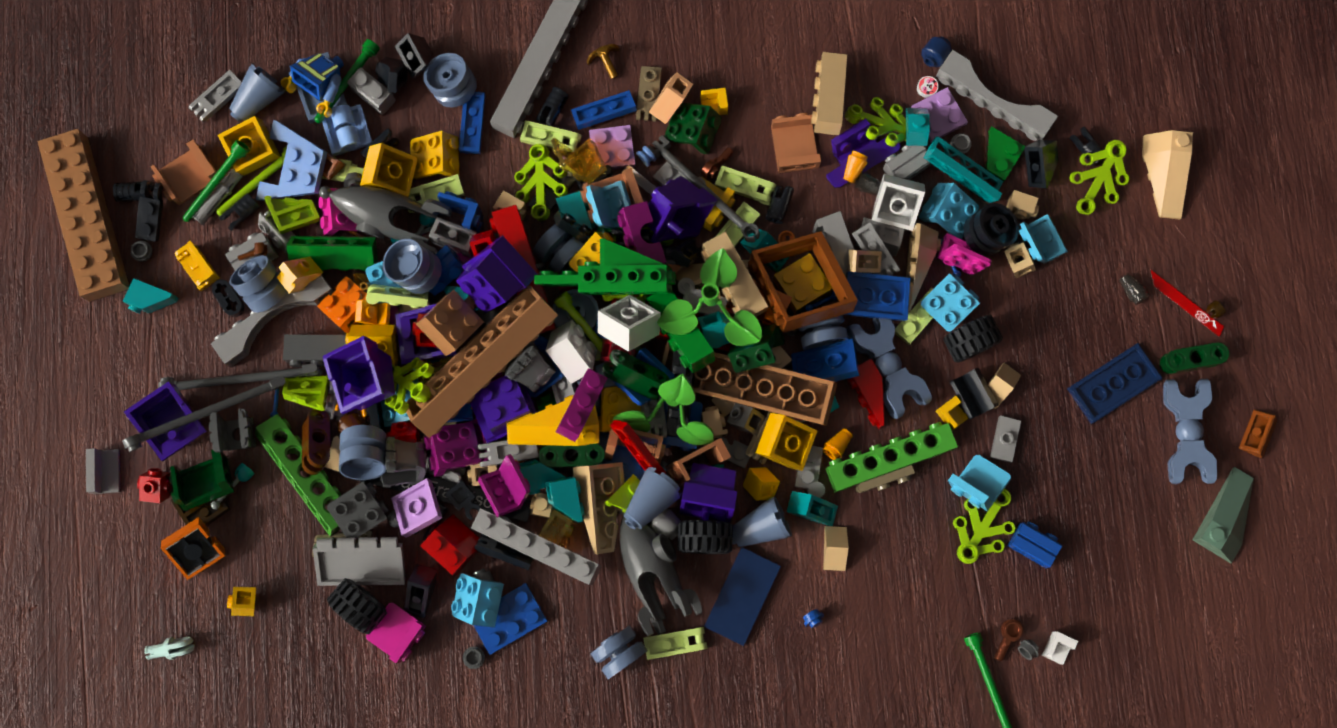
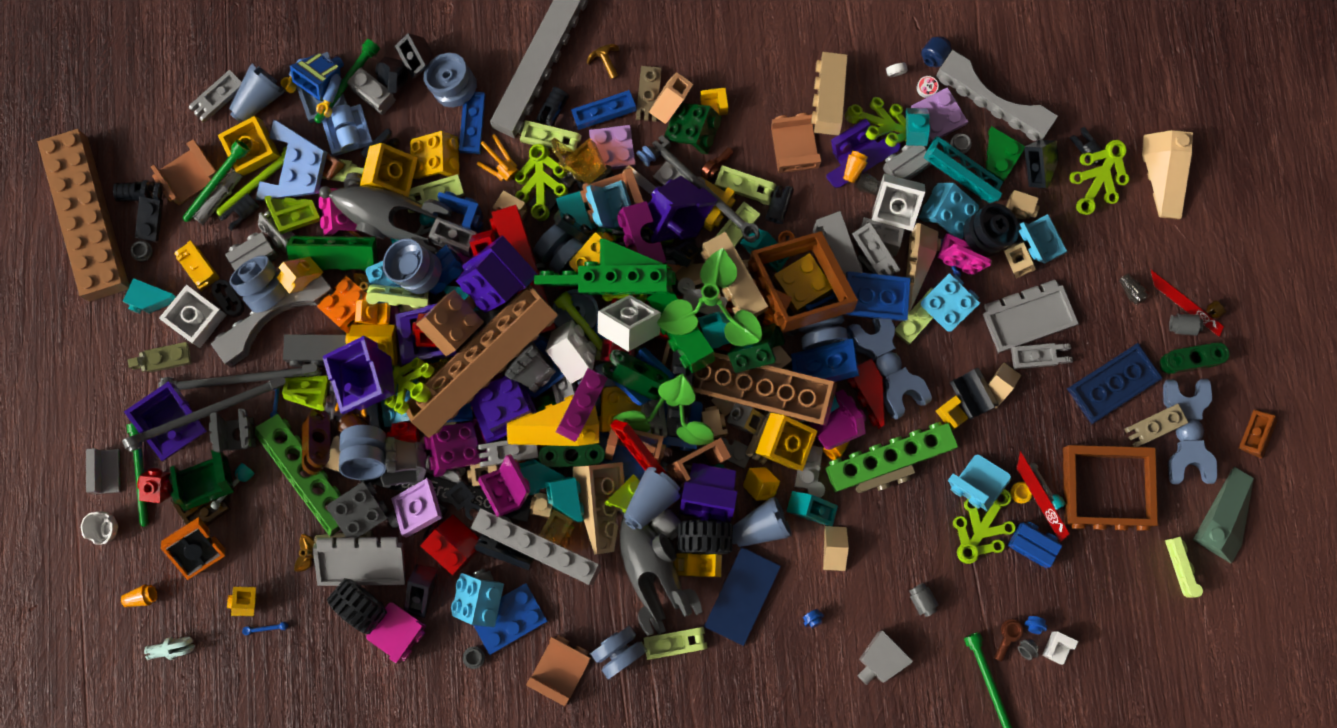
reddish brown hand [238,242,267,261] -> none
tan slope [847,250,882,273] -> none
black tyre [943,315,1003,362] -> none
light grey plate [990,416,1021,463] -> none
none -> white hair [81,511,118,545]
none -> light orange cone [121,584,157,607]
none -> green piece [126,423,149,527]
none -> olive hinge [127,342,192,373]
none -> white brick [159,285,227,348]
none -> blue hinge [242,622,288,635]
none -> pearl gold plant [294,534,315,572]
none -> light orange plant [477,134,519,182]
none -> nougat panel [526,635,591,706]
none -> yellow slope [673,553,722,577]
none -> magenta bracket [809,390,866,450]
none -> light grey torso [857,631,913,685]
none -> white tile [886,63,908,77]
none -> dark grey brick [909,583,939,617]
none -> light grey hinge [983,280,1078,353]
none -> yellow plate [1010,482,1032,504]
none -> light grey hinge [1011,343,1073,369]
none -> red sticker [1017,451,1070,542]
none -> blue plate [1024,616,1047,634]
none -> hinge [1030,463,1066,510]
none -> dark orange window [1063,445,1158,531]
none -> dark tan hinge [1124,403,1189,447]
none -> yellowish green plate [1165,537,1203,598]
none -> dark grey brick [1169,313,1203,336]

